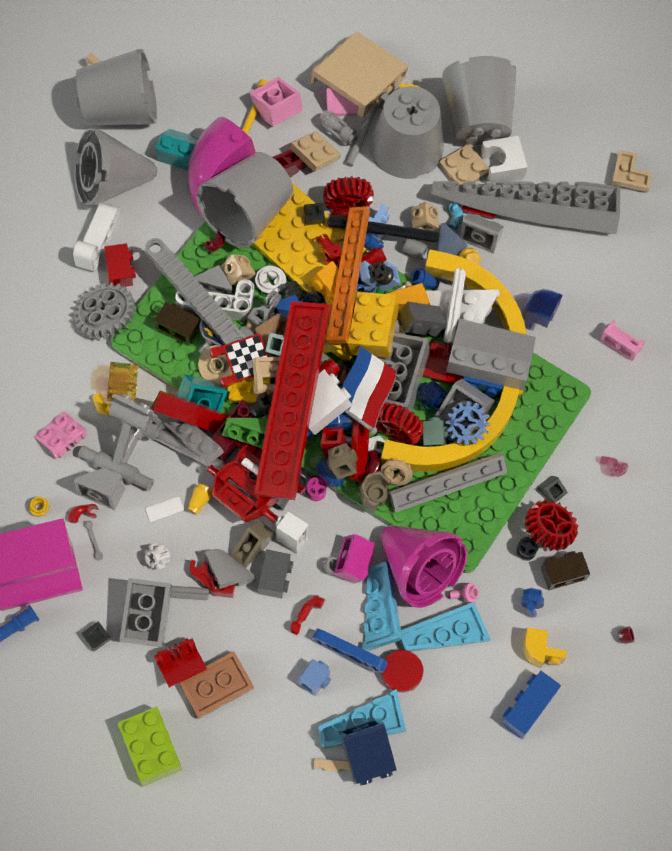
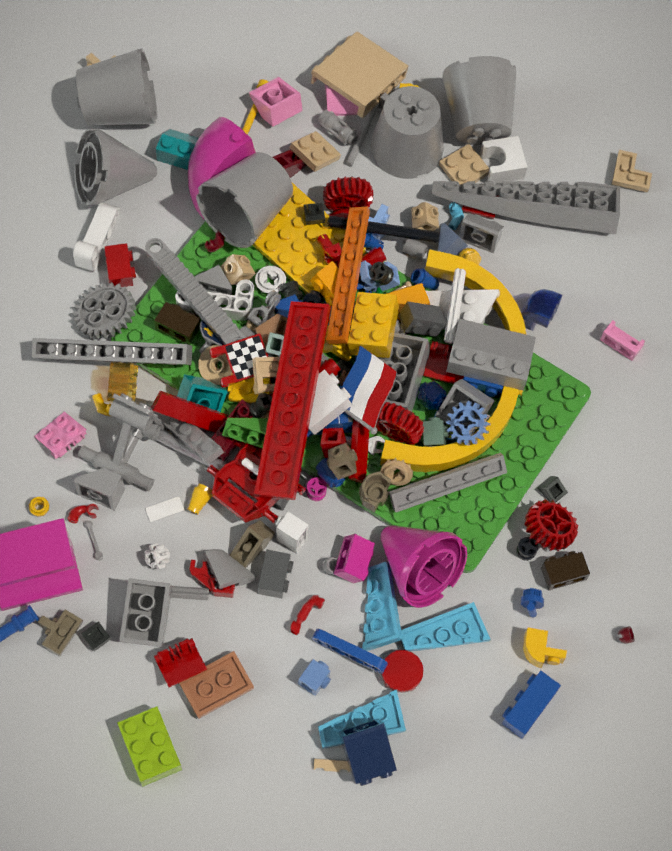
dark red arm [365,450,382,476] -> none
bright pink plate [449,583,479,603] -> none
clear pink plate [600,456,628,477] -> none
none -> light grey brick [32,338,192,365]
none -> dark tan hinge [38,609,83,656]

